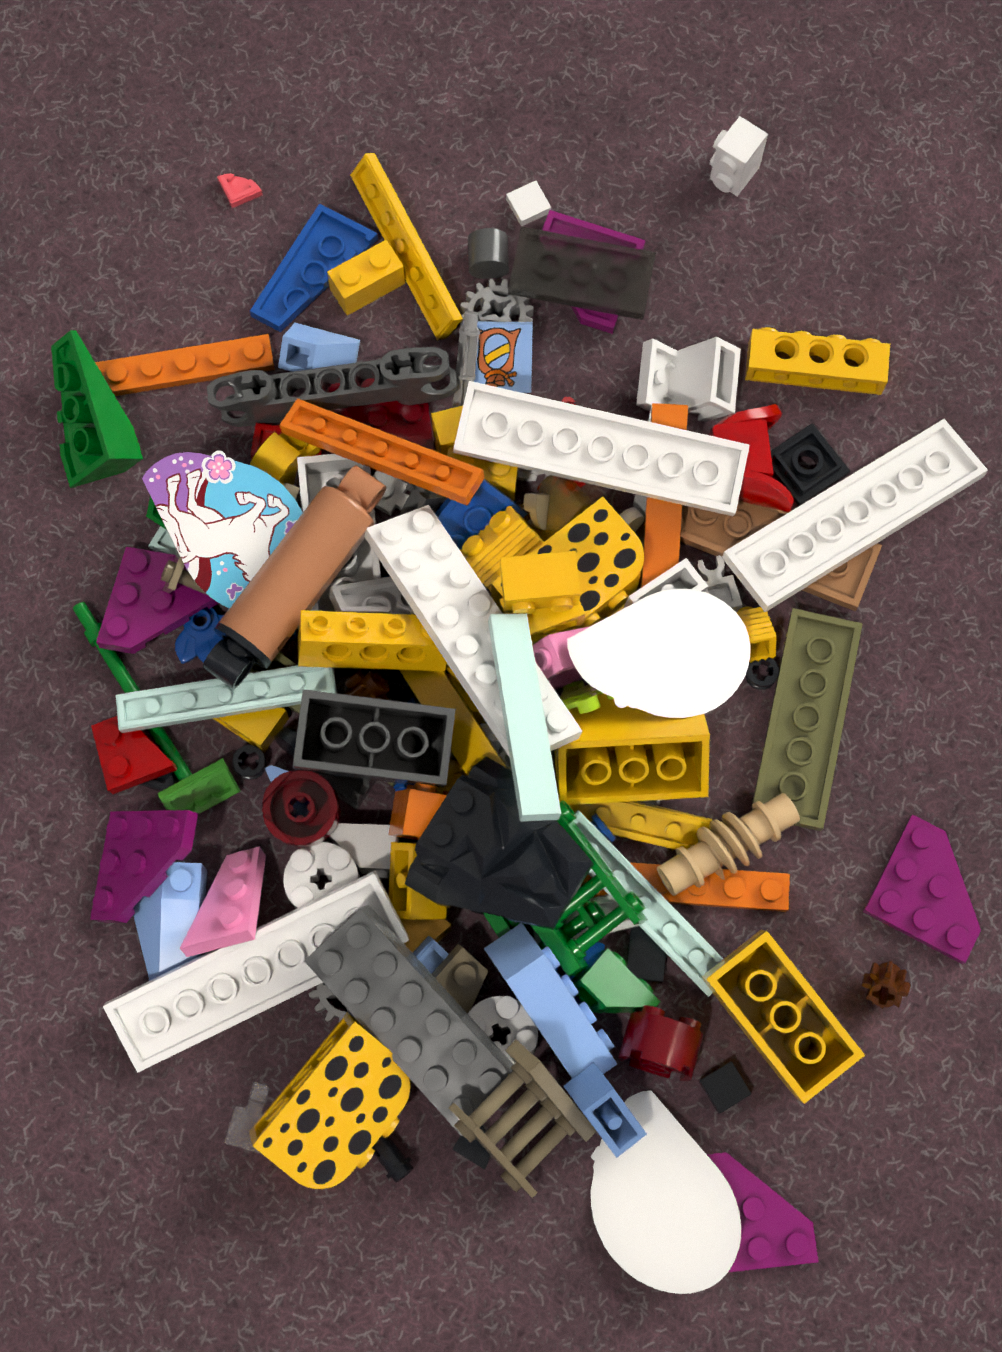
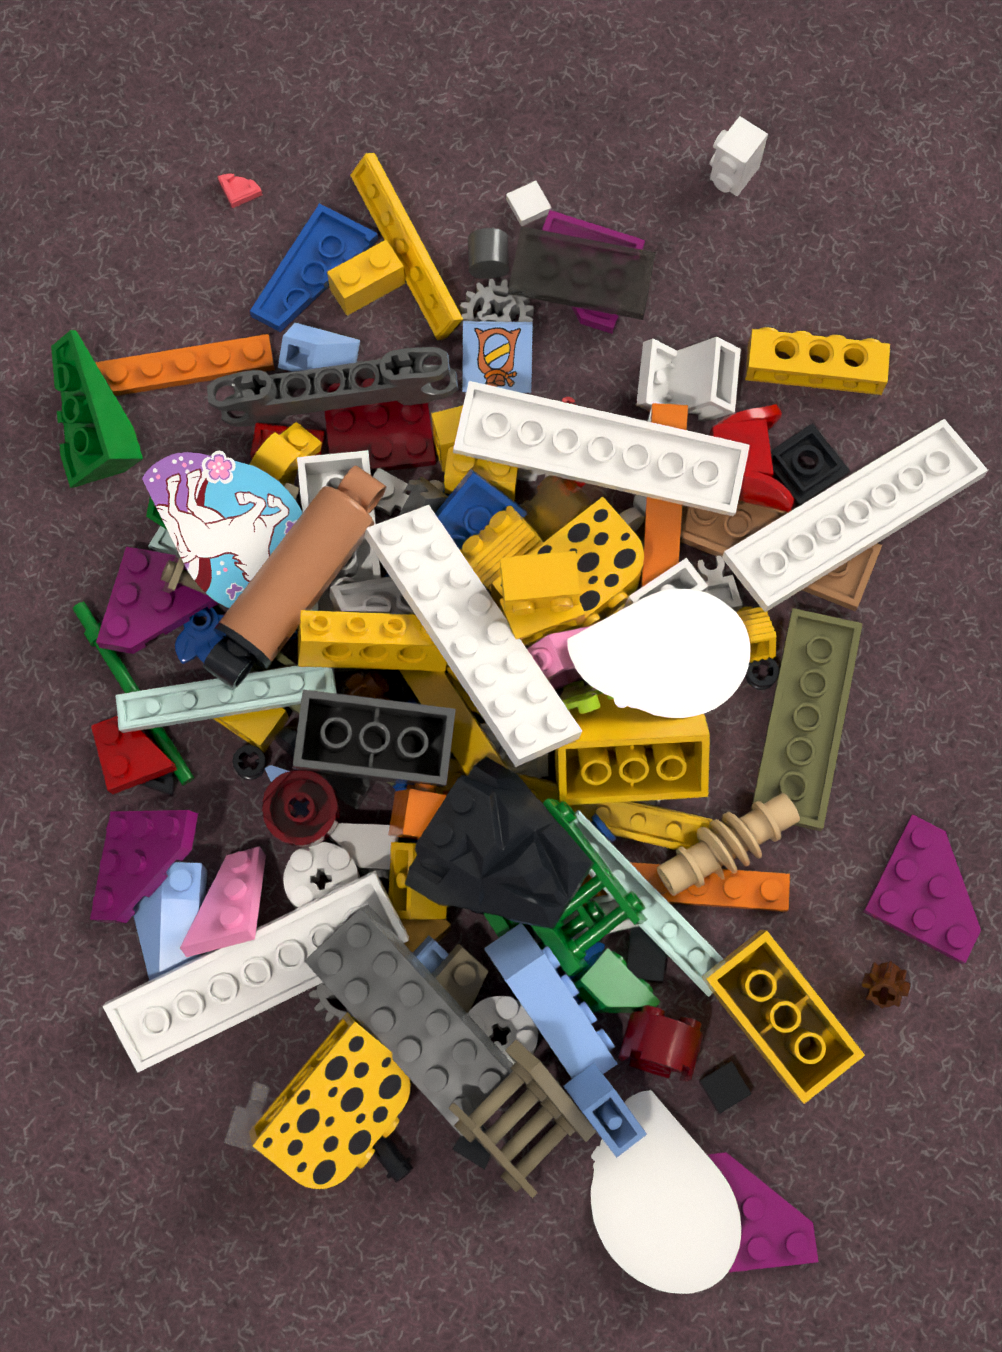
bright green plate [158,758,241,814] -> none
orange plate [279,398,485,506] -> none
light grey piece [452,311,480,408] -> none
light aqua tile [488,613,561,821] -> none
dark tan tile [524,493,550,530] -> none

